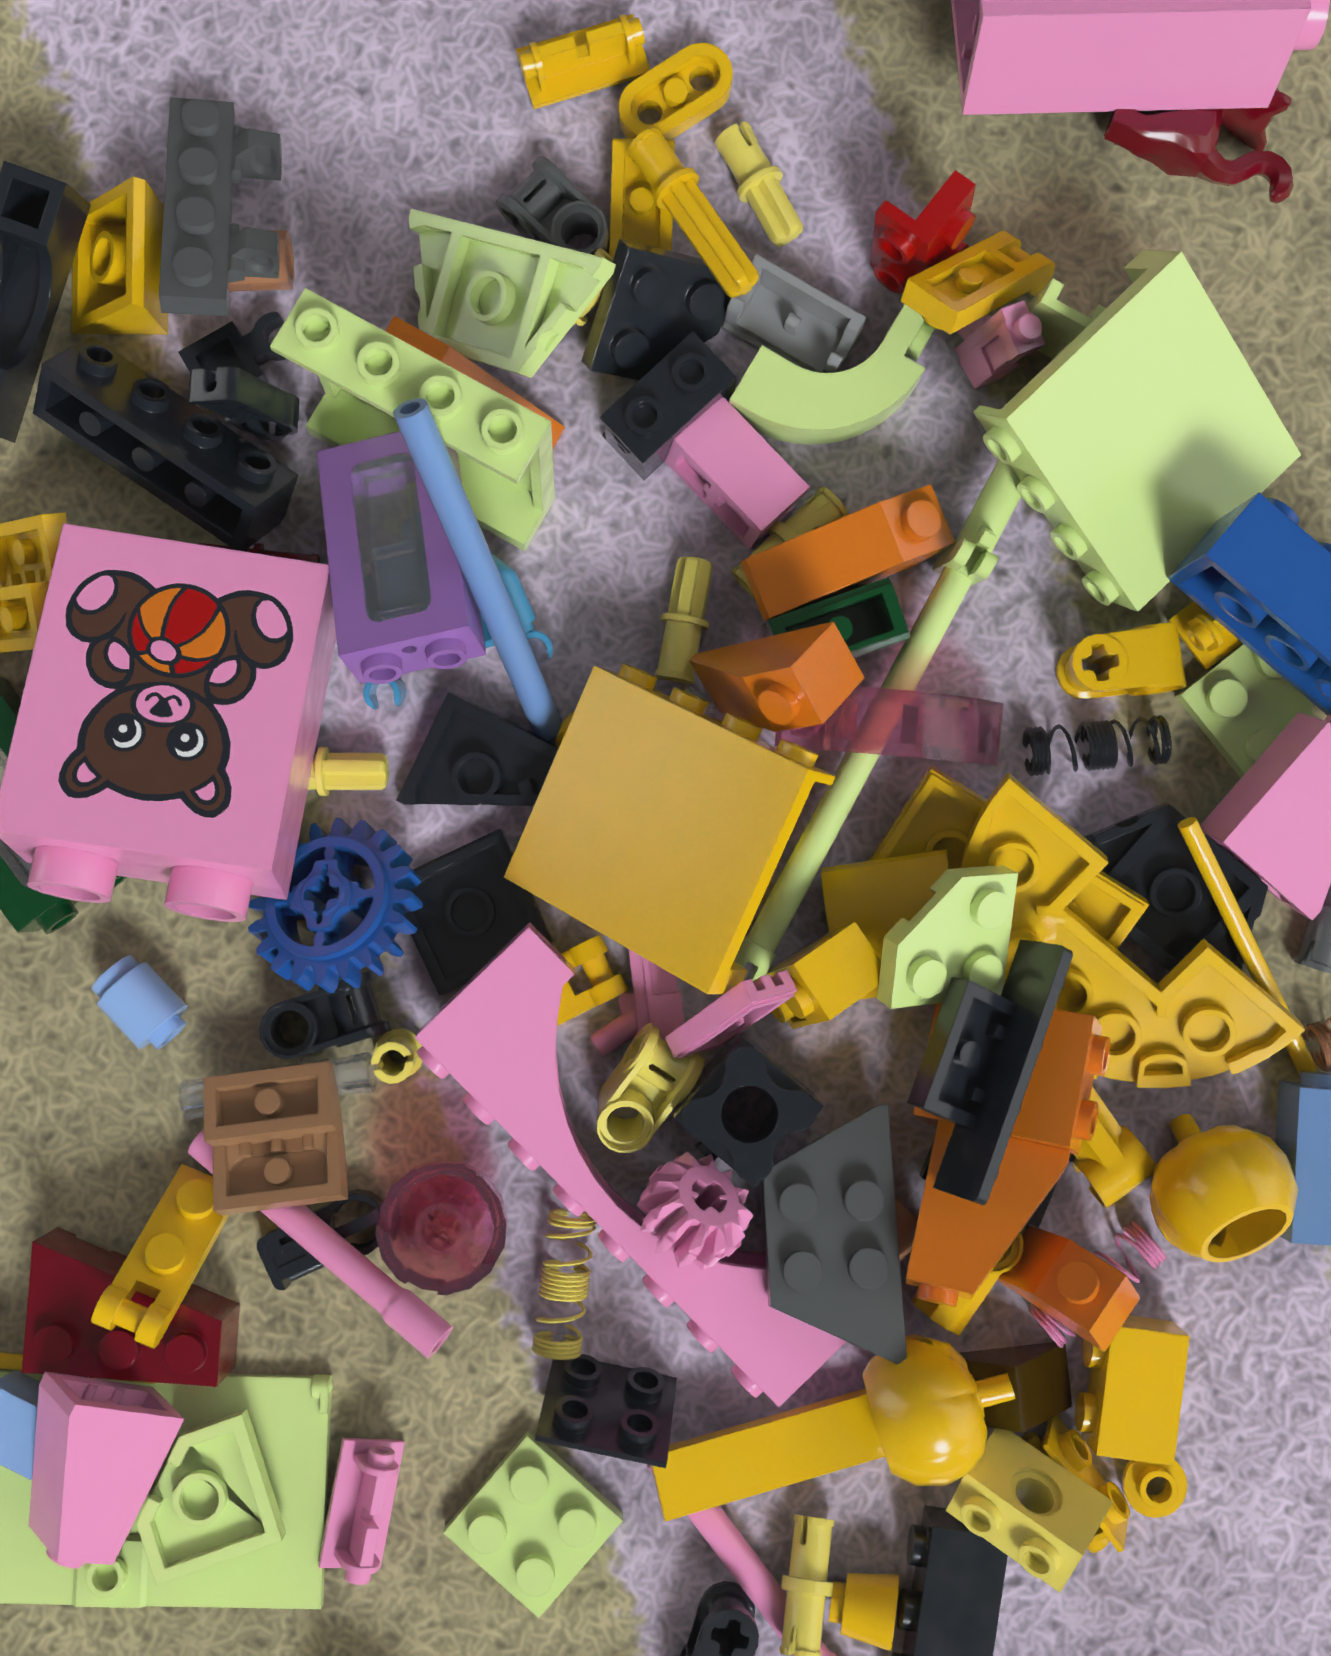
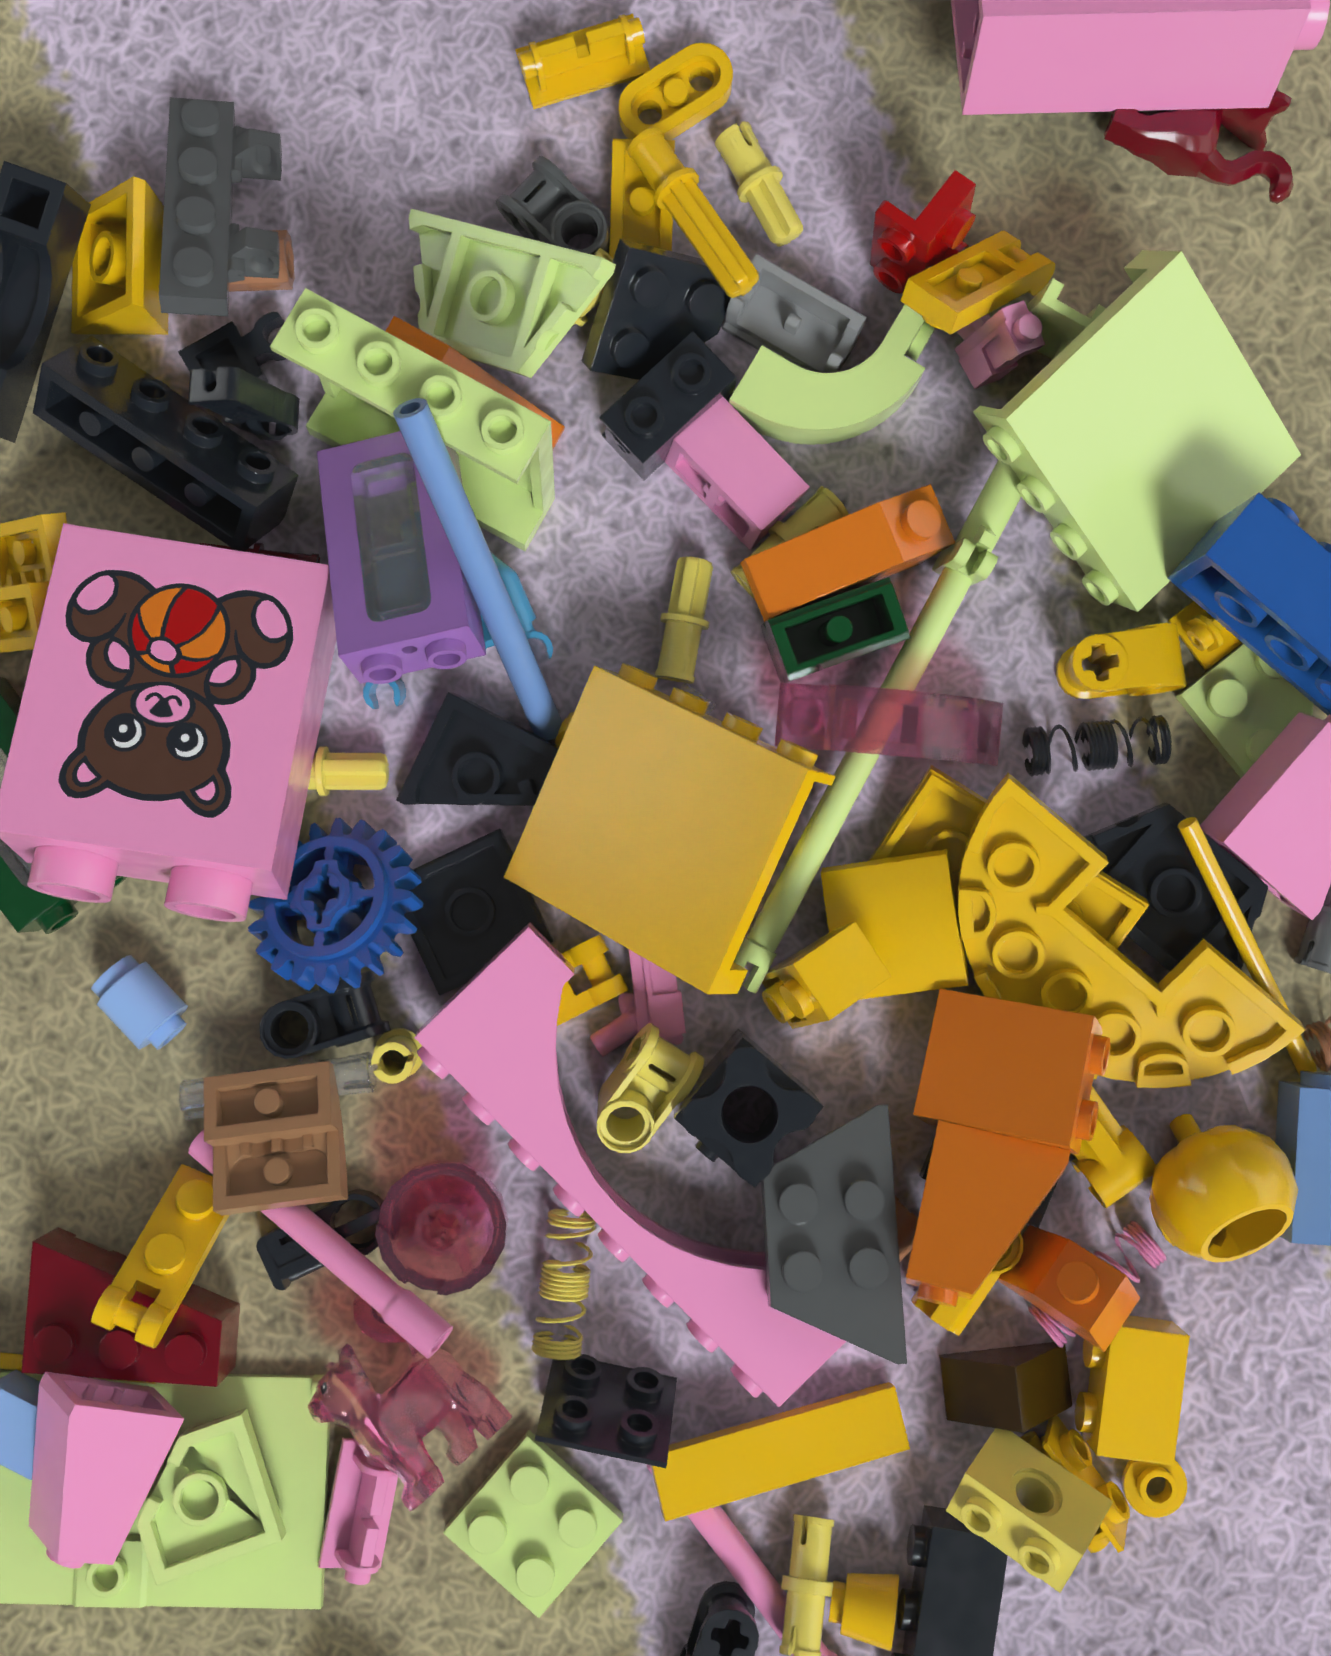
bright pink gear [637,1151,754,1270] -> none
bright pink tile [665,970,797,1059] -> none
orange slope [689,621,865,732] -> none
yellow piece [862,1334,1015,1486] -> none
yellowish green plate [877,865,1018,1009] -> none
black bracket [907,939,1073,1205] -> none
none -> clear pink animal [308,1294,513,1512]

